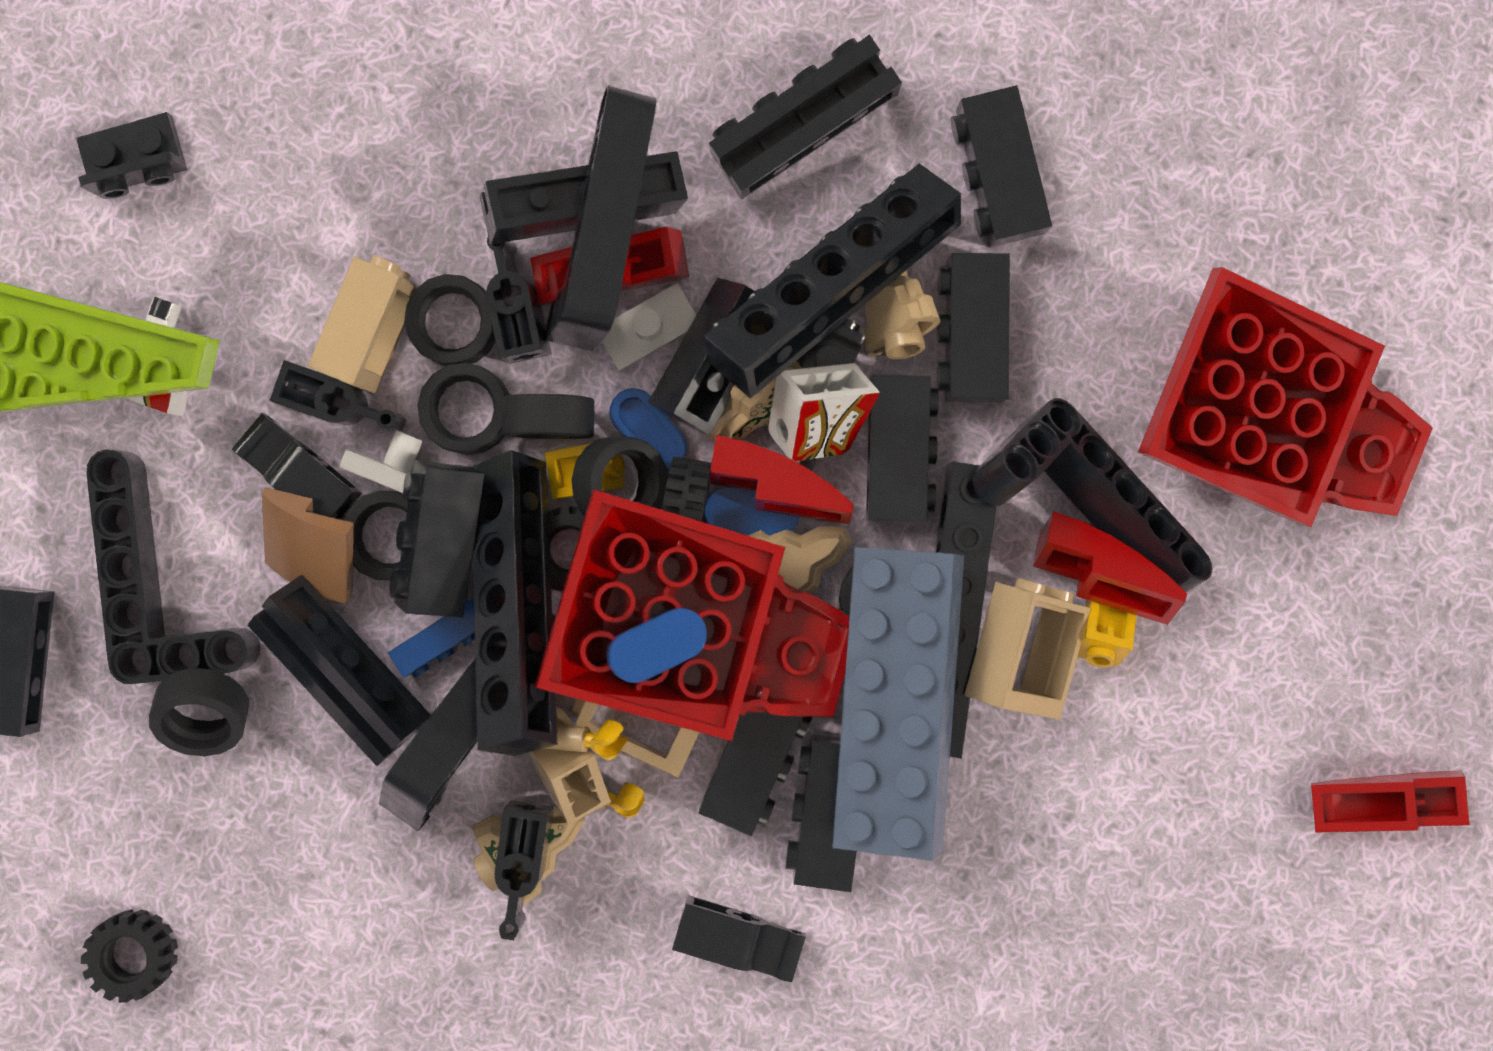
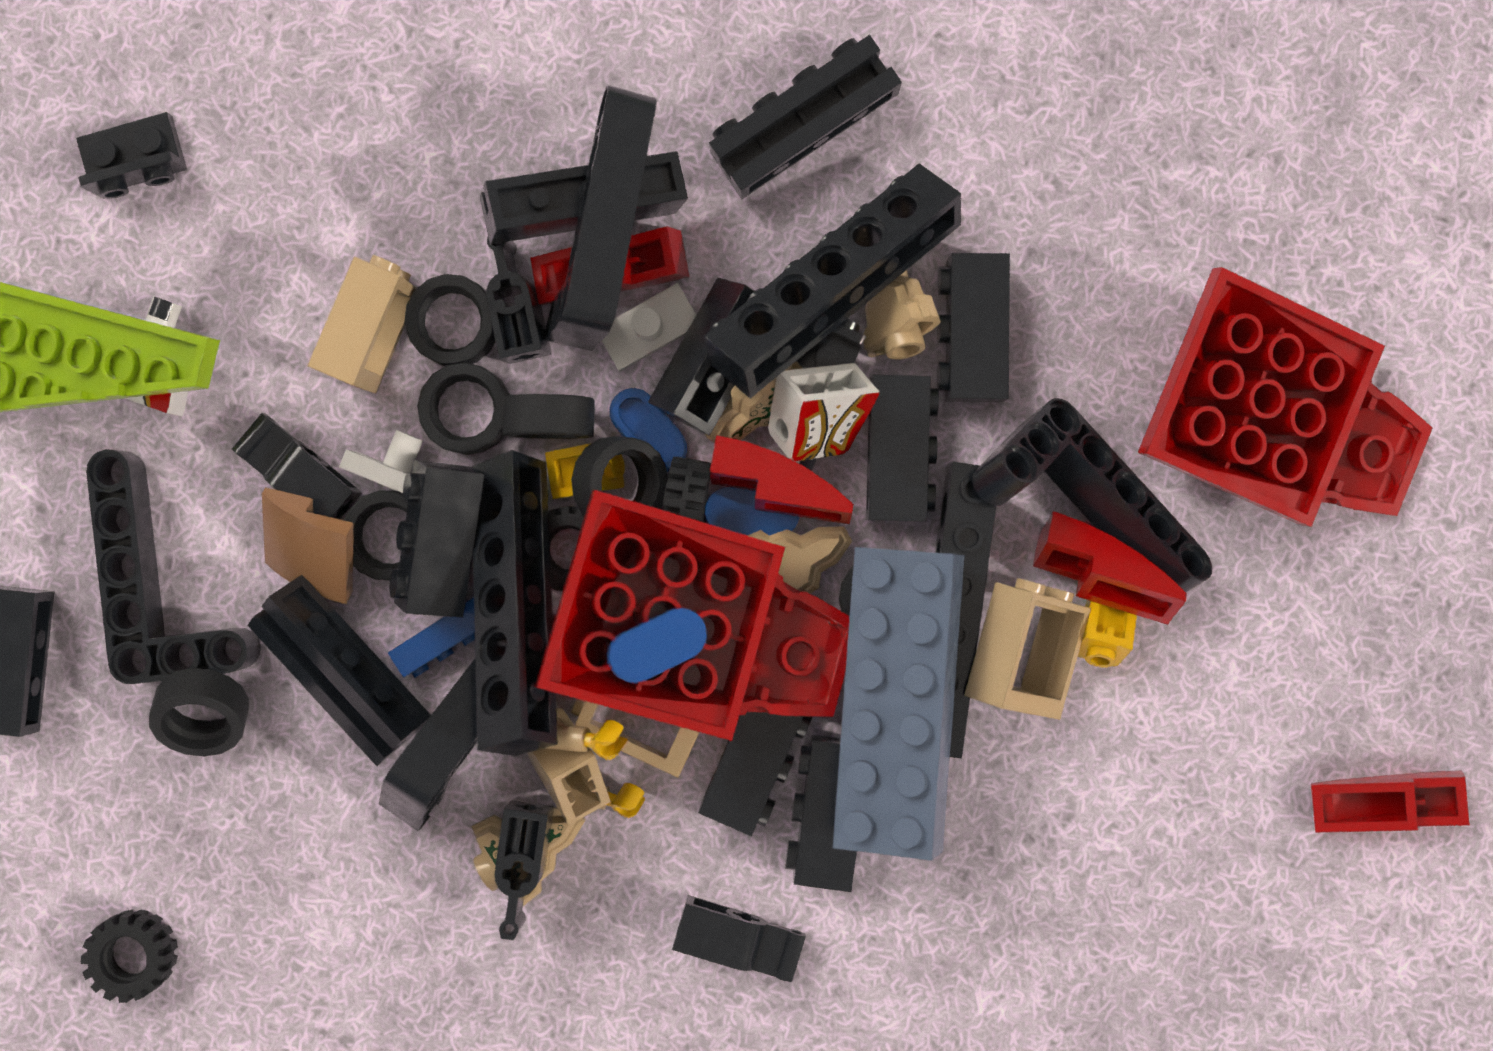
black piece [269,360,407,431] -> none
black brick [951,85,1052,248] -> none

